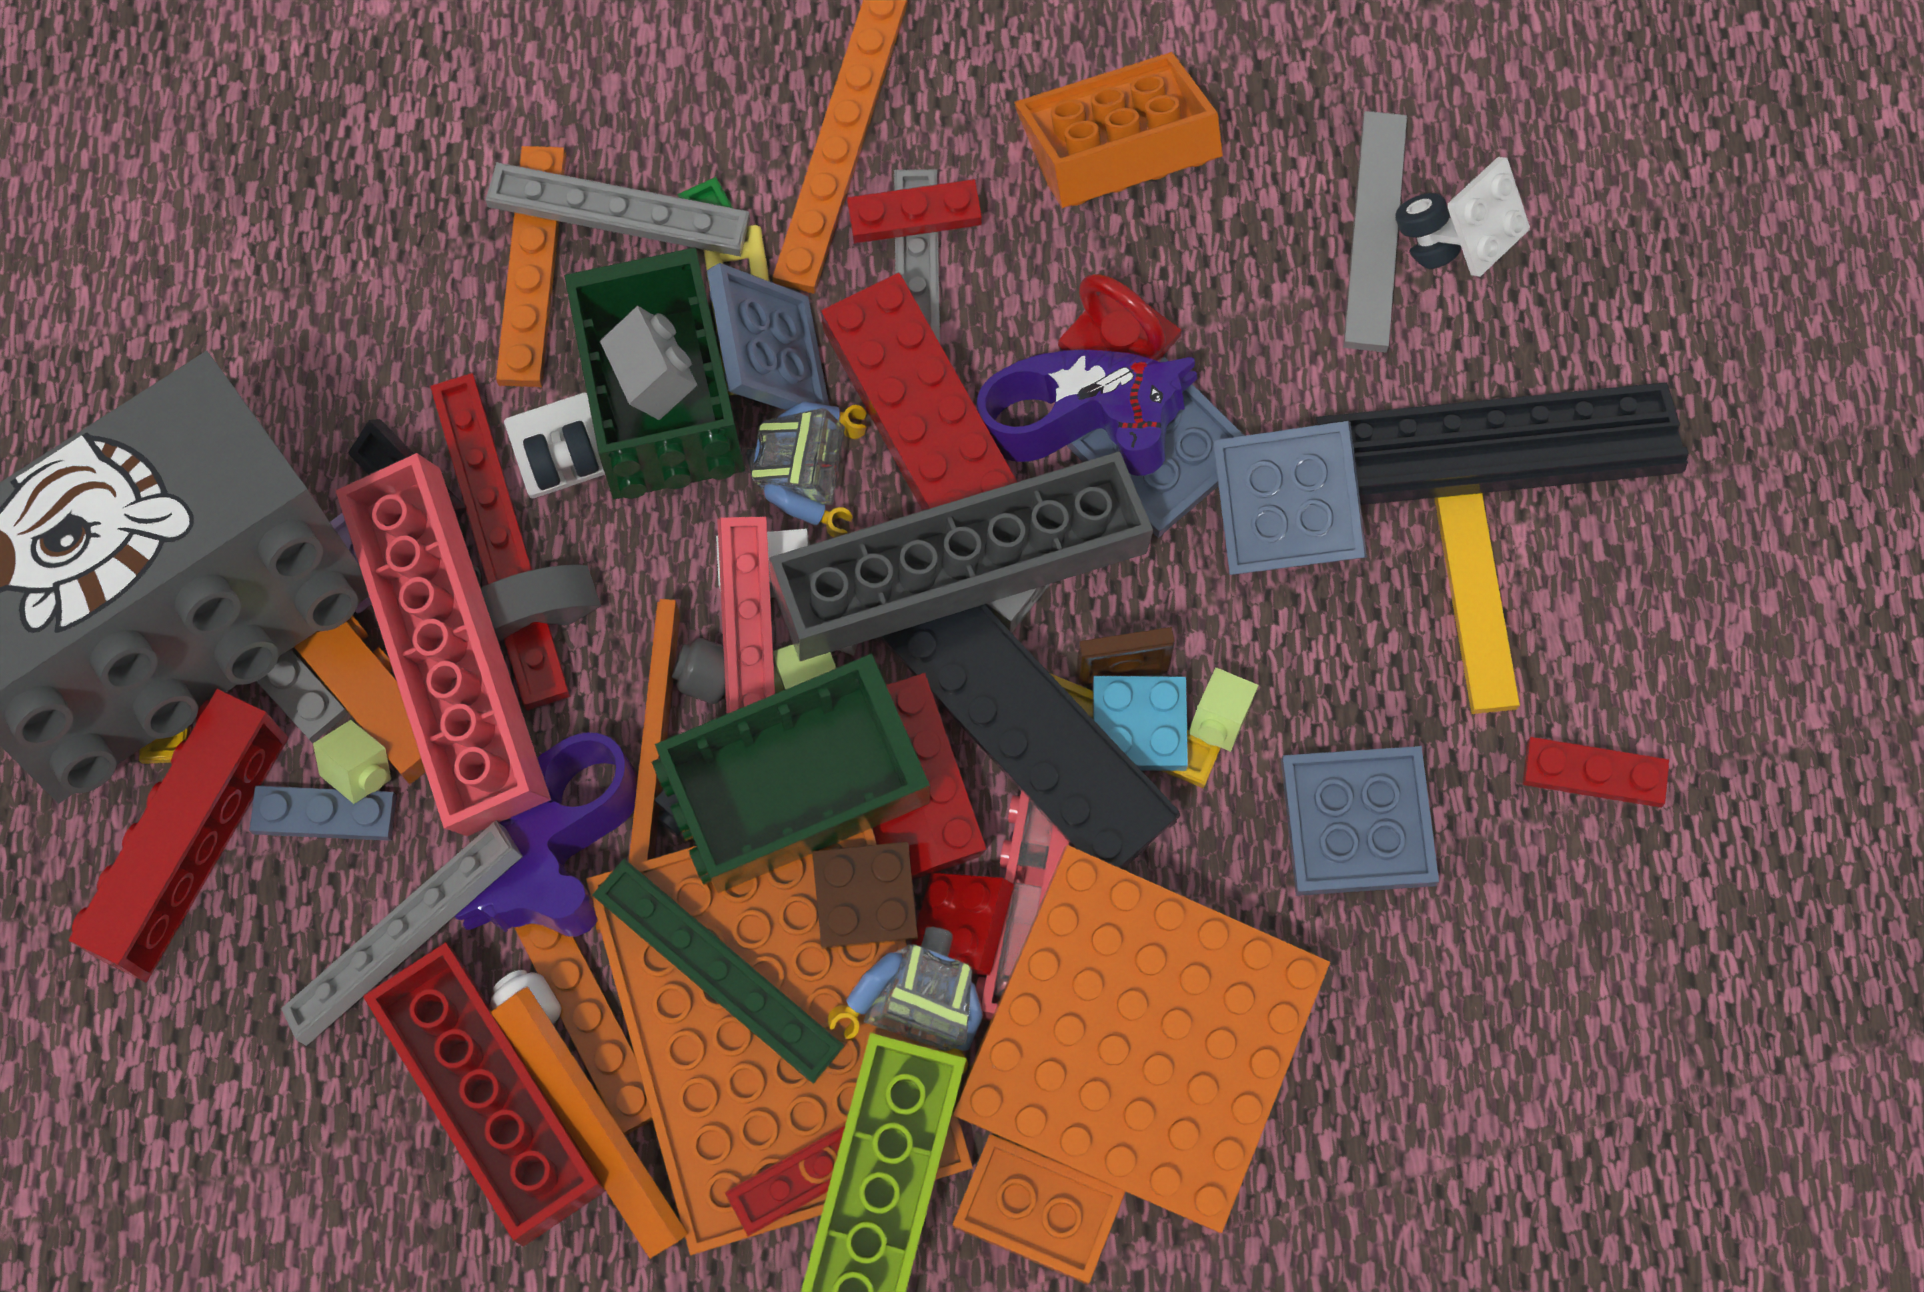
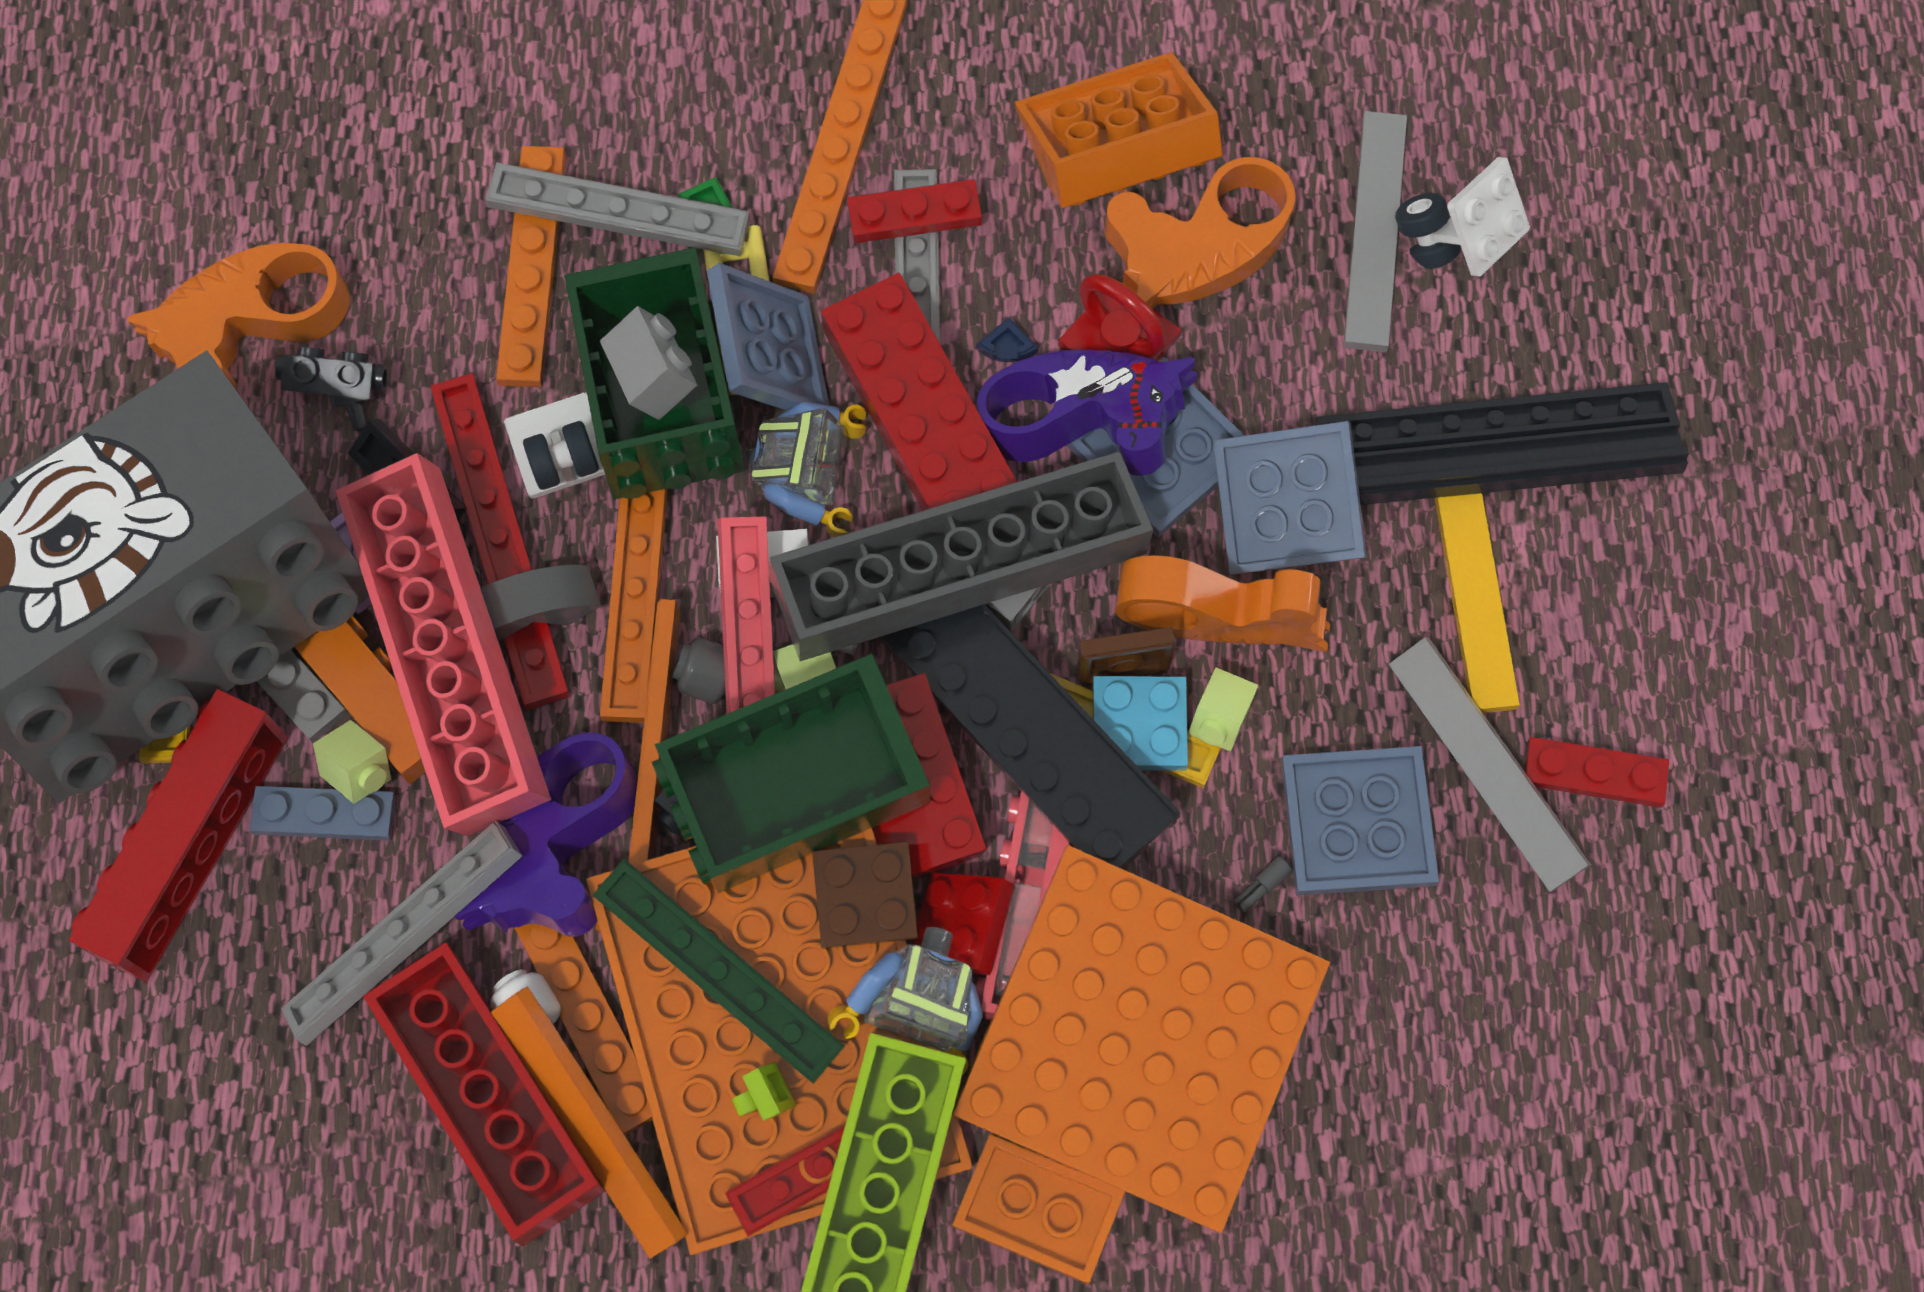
none -> orange animal [127,243,350,389]
none -> black brick [275,347,388,431]
none -> orange plate [600,488,668,723]
none -> lime tile [731,1062,797,1121]
none -> dark blue tile [976,317,1038,362]
none -> orange animal [1104,157,1295,309]
none -> orange animal [1115,556,1331,652]
none -> dark grey pin [1234,856,1292,913]
none -> light grey tile [1389,637,1591,892]

